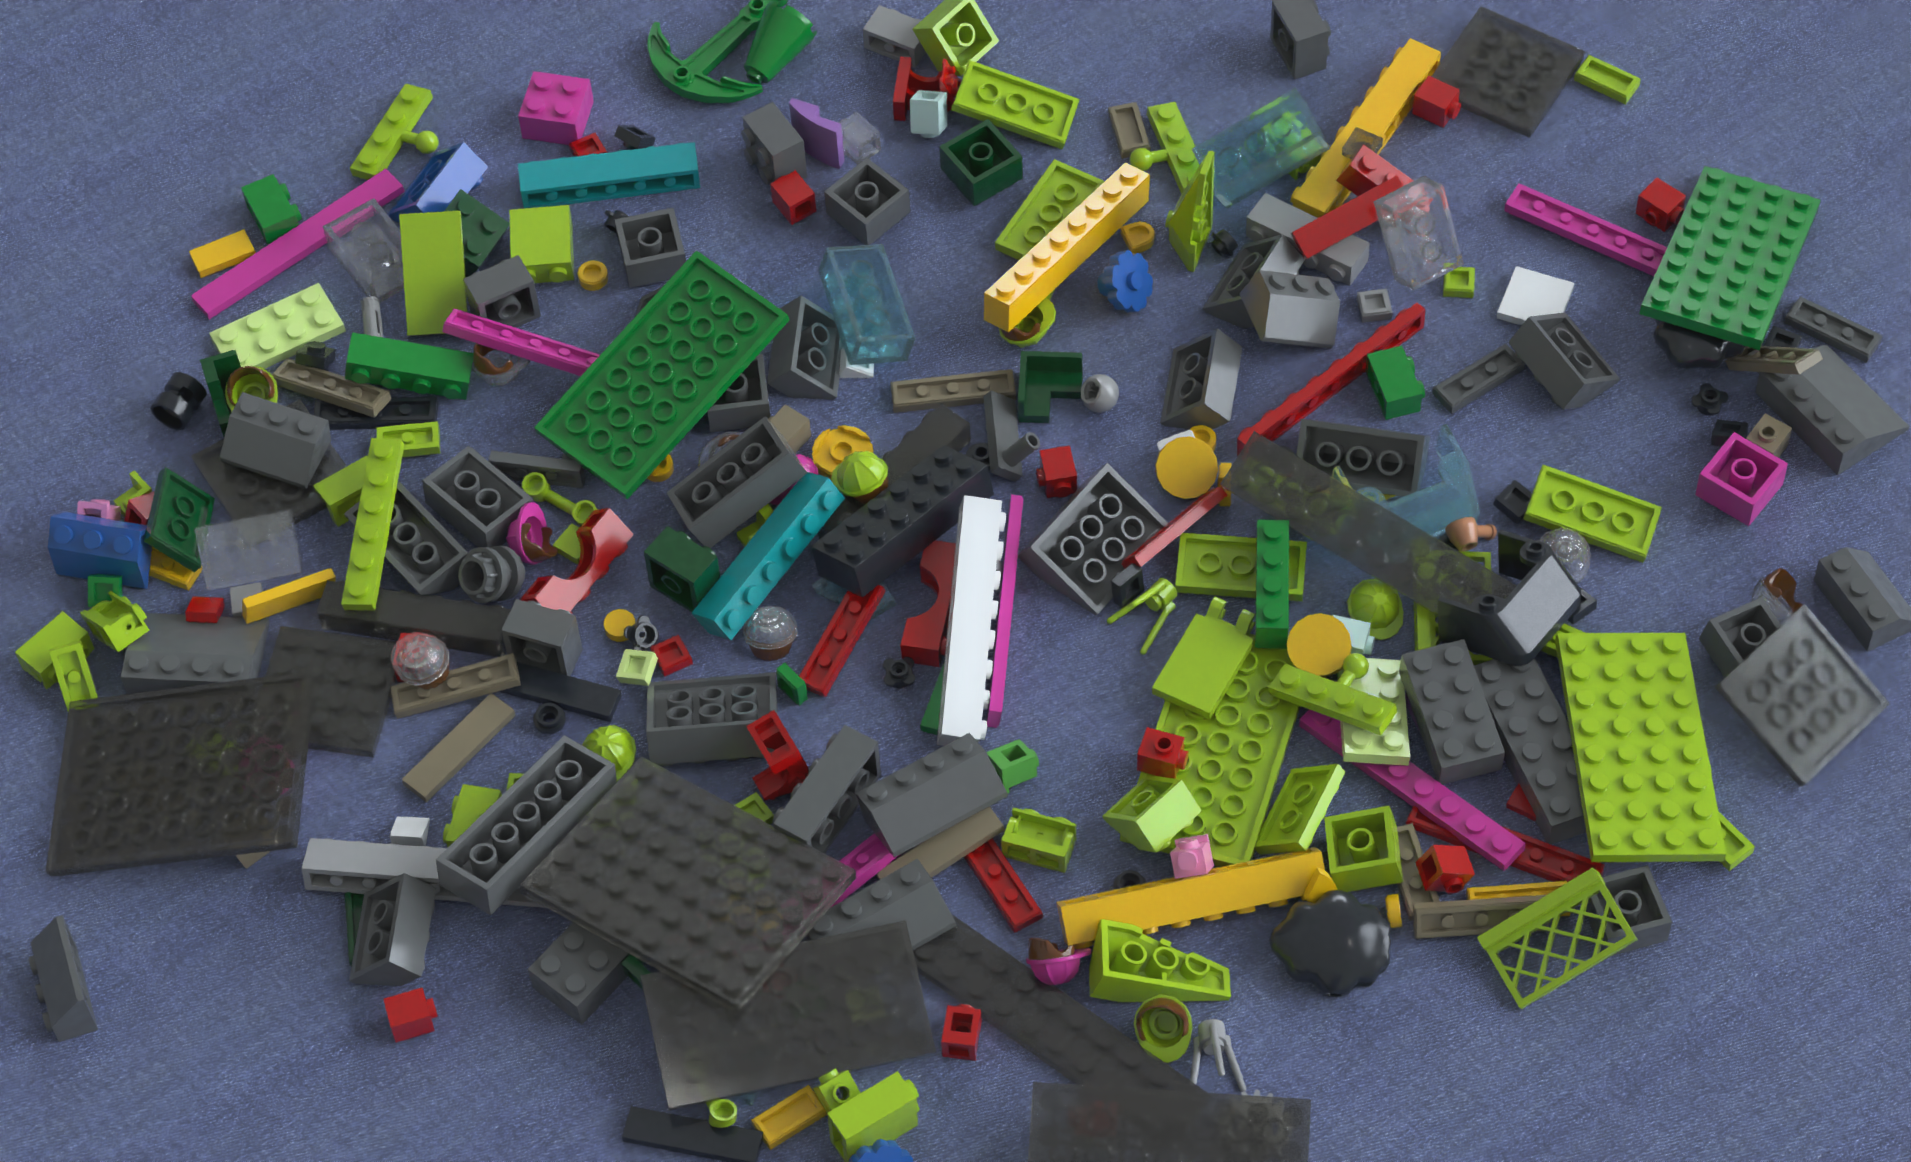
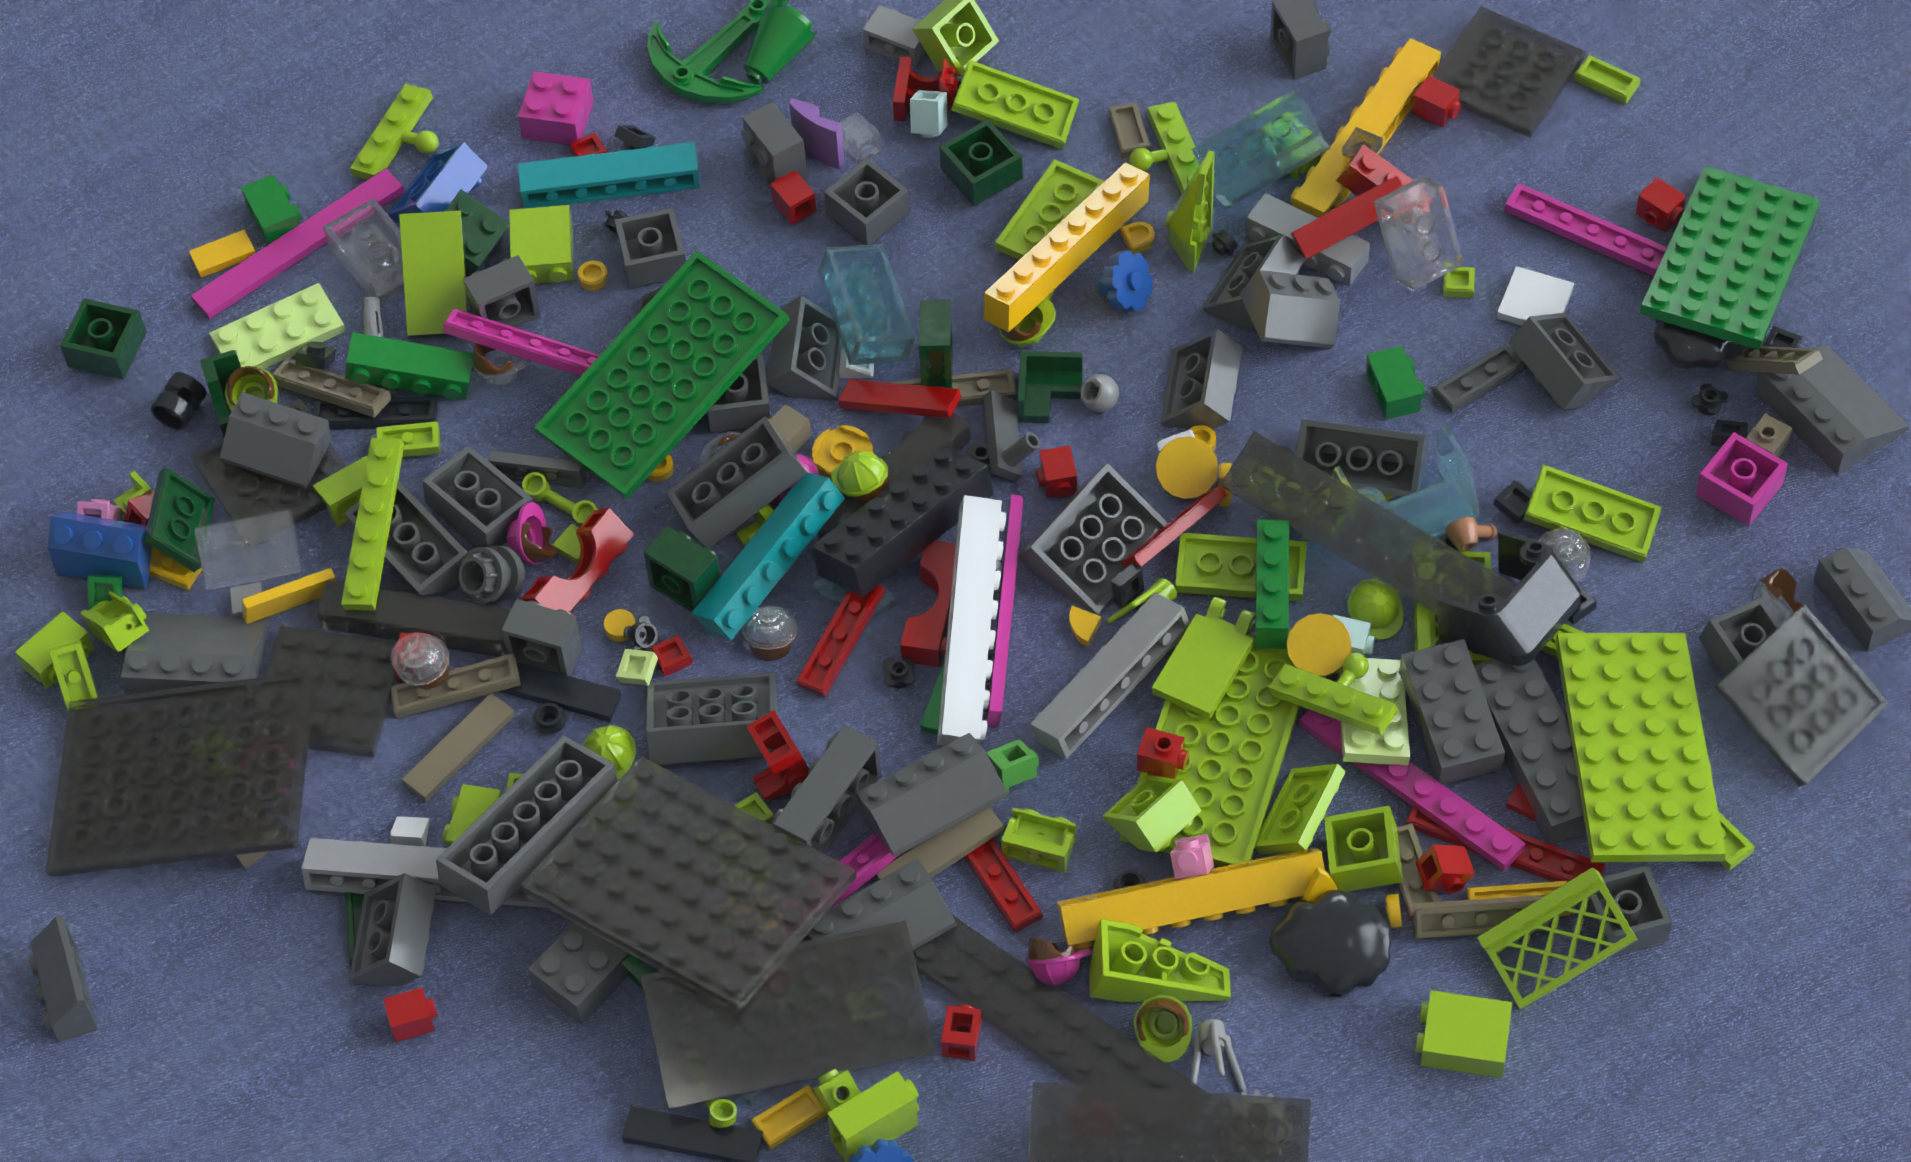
red tile [185,596,225,623] -> none
green tile [776,662,808,706] -> none
red plate [1237,302,1426,463] -> none
light grey tile [1356,288,1393,323] -> none
dark grey tile [1784,296,1883,363] -> none
none -> dark green brick [60,298,147,380]
none -> red tile [838,379,962,418]
none -> dark green window [919,300,953,388]
none -> light grey brick [1031,592,1190,759]
none -> yellow tile [1069,606,1101,647]
none -> lime brick [1415,990,1512,1078]

